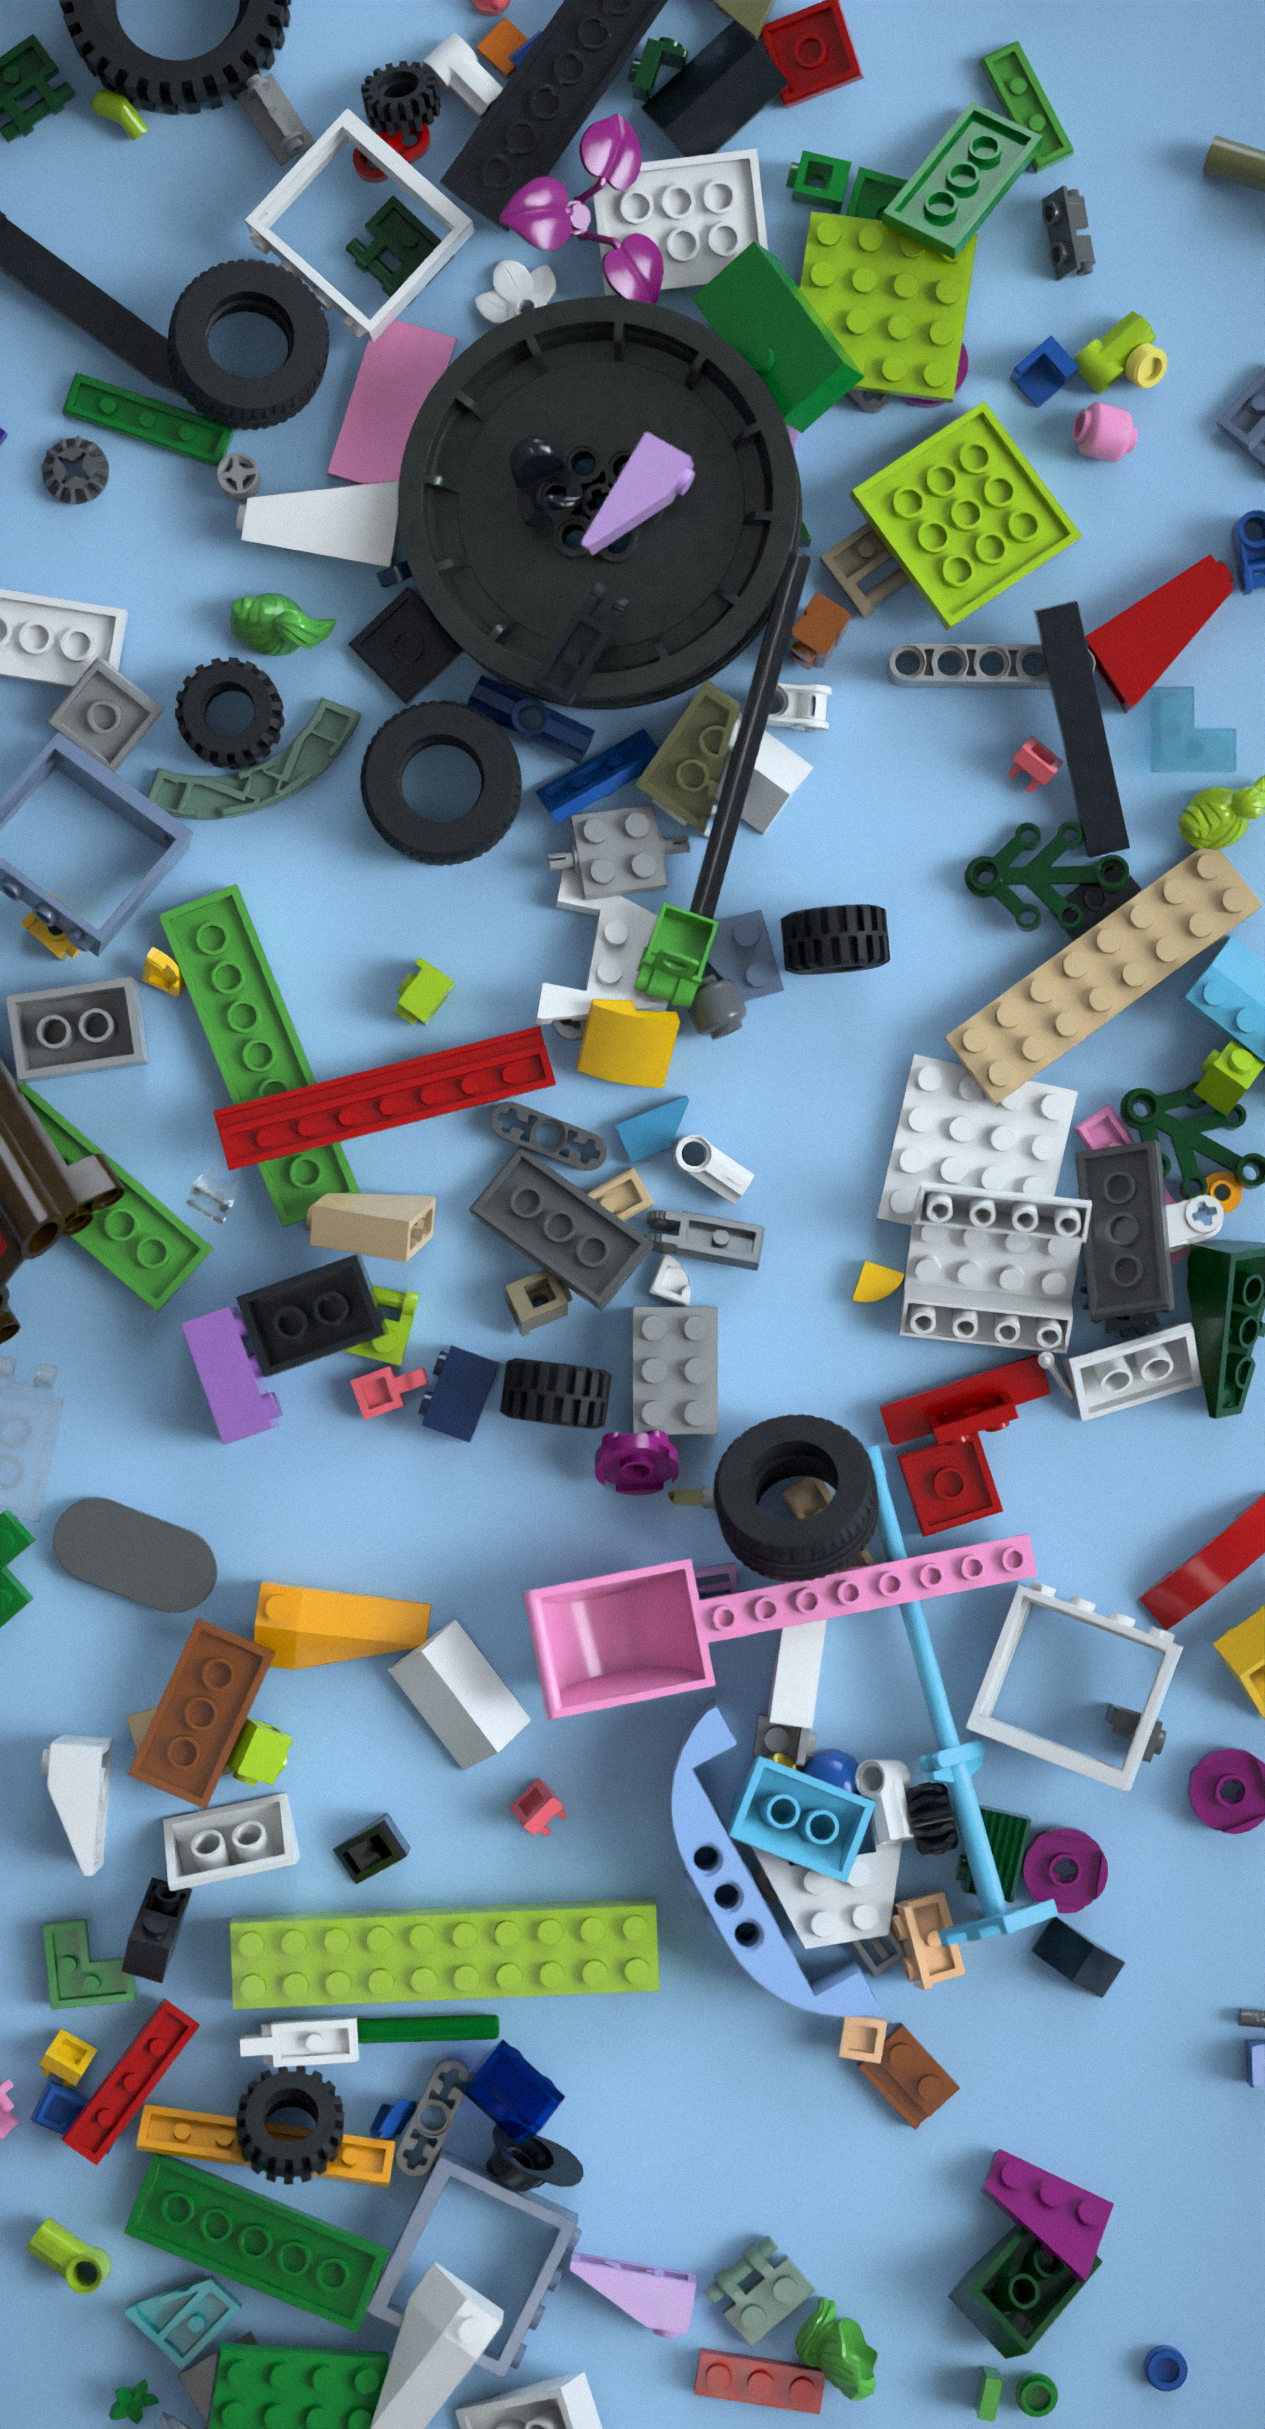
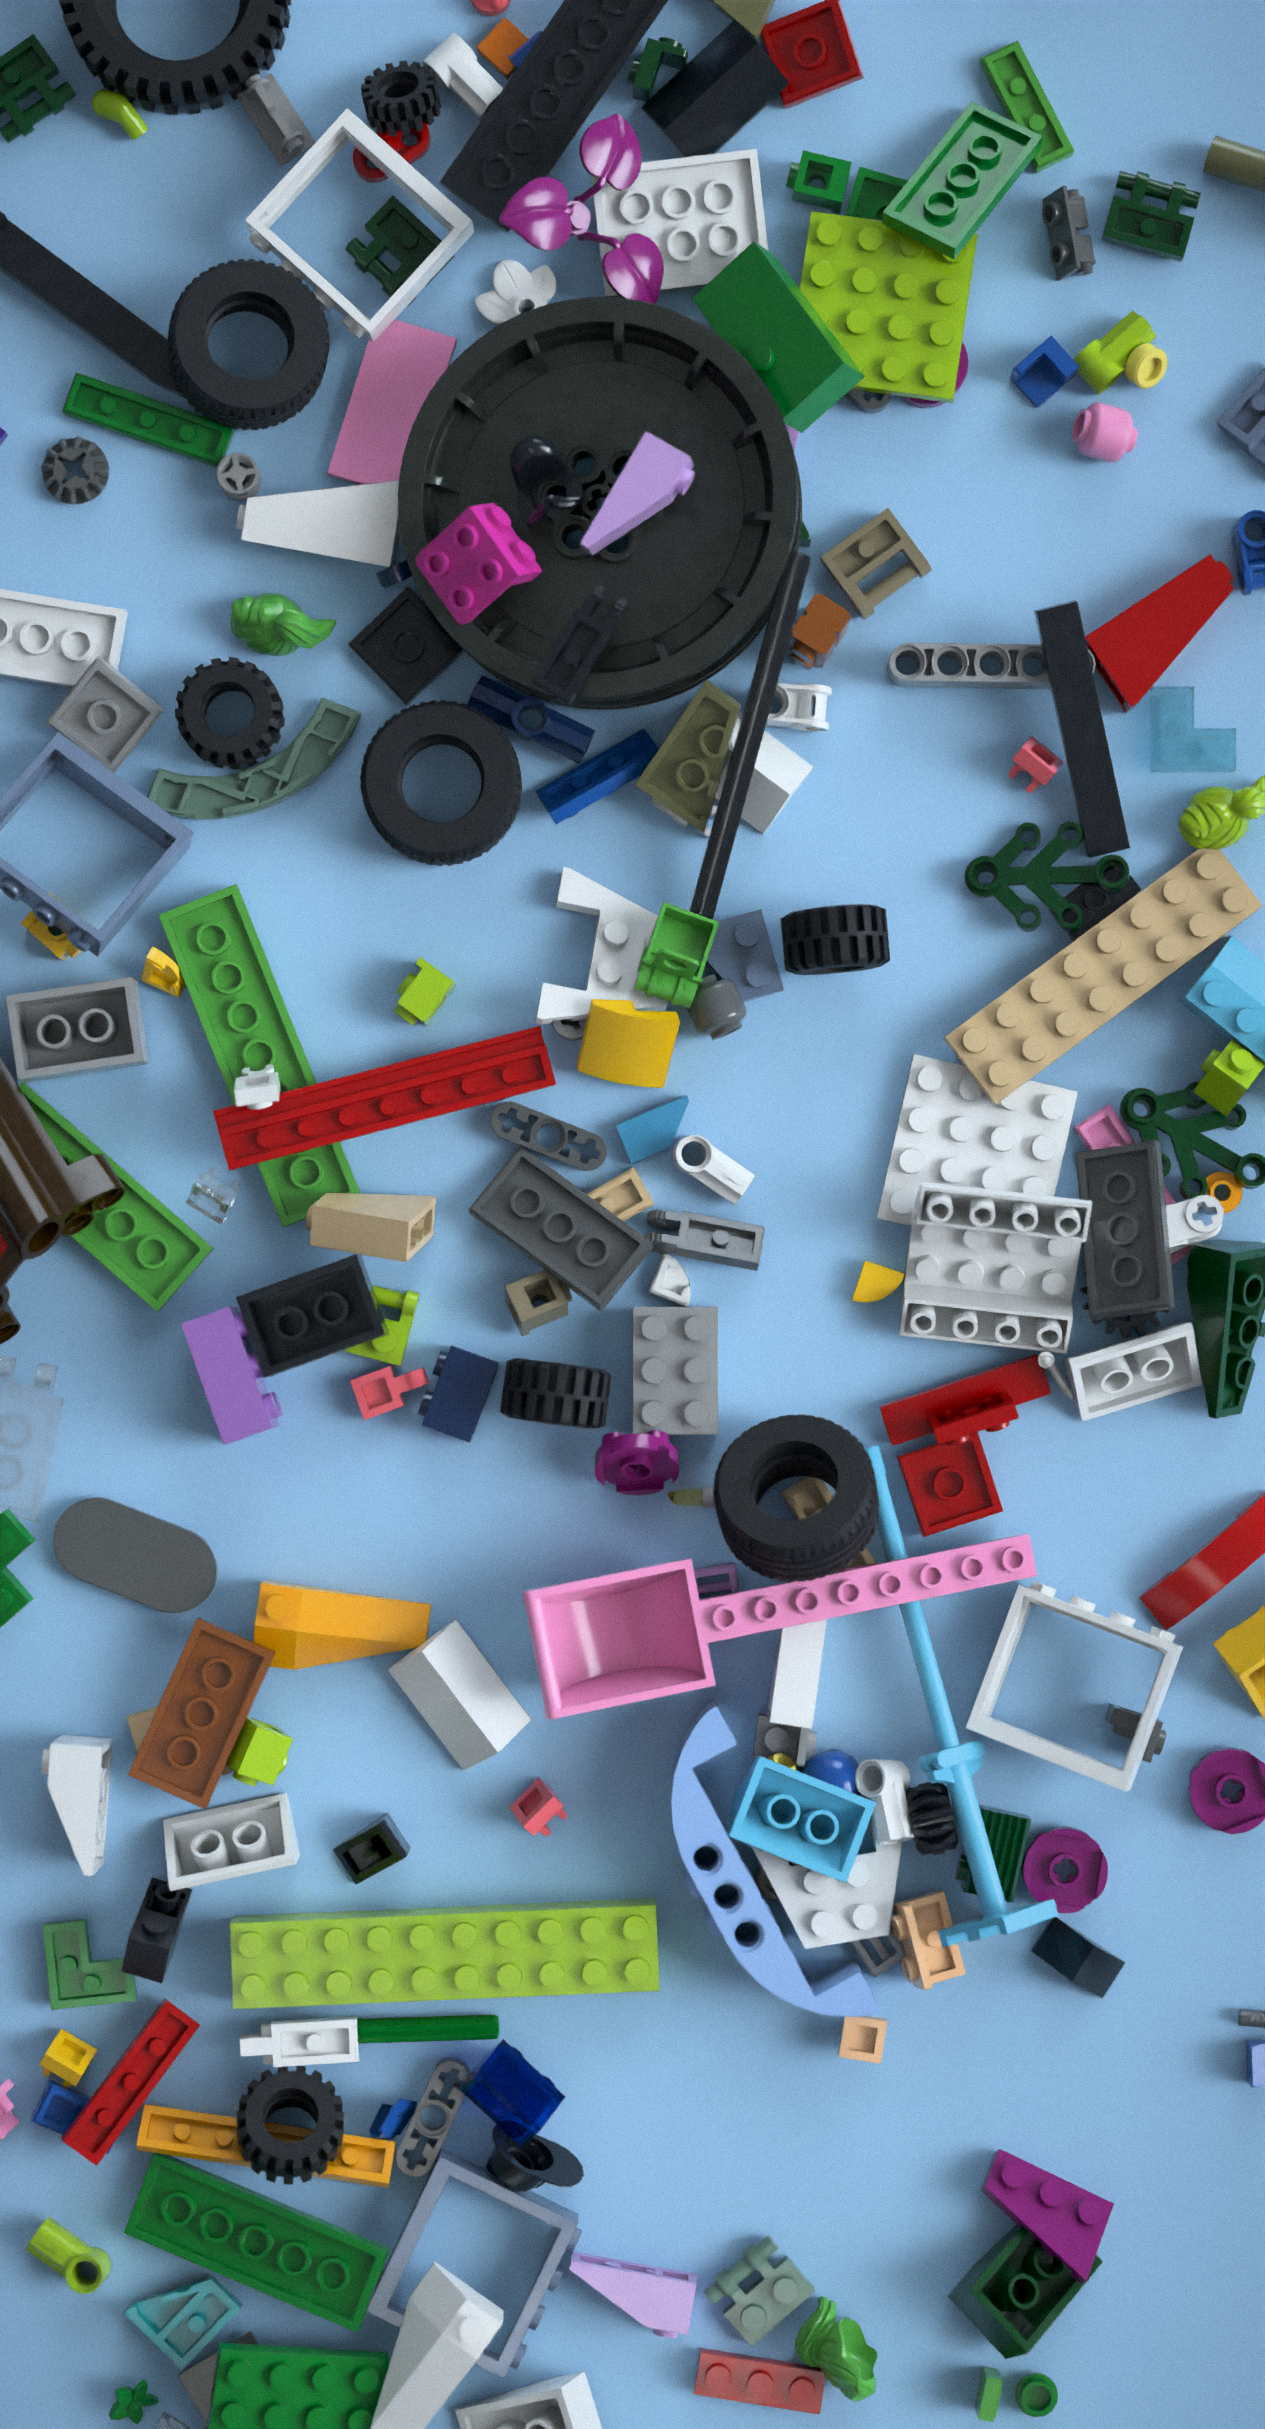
light grey plate [547,805,690,900] -> none
lime plate [849,401,1082,631] -> none
dark orange plate [857,2023,960,2130] -> none
blue tile [1144,2345,1188,2391] -> none
none -> white plate [234,1064,280,1110]
none -> dark pink bracket [415,503,542,624]
none -> dark green plate [1101,171,1201,262]

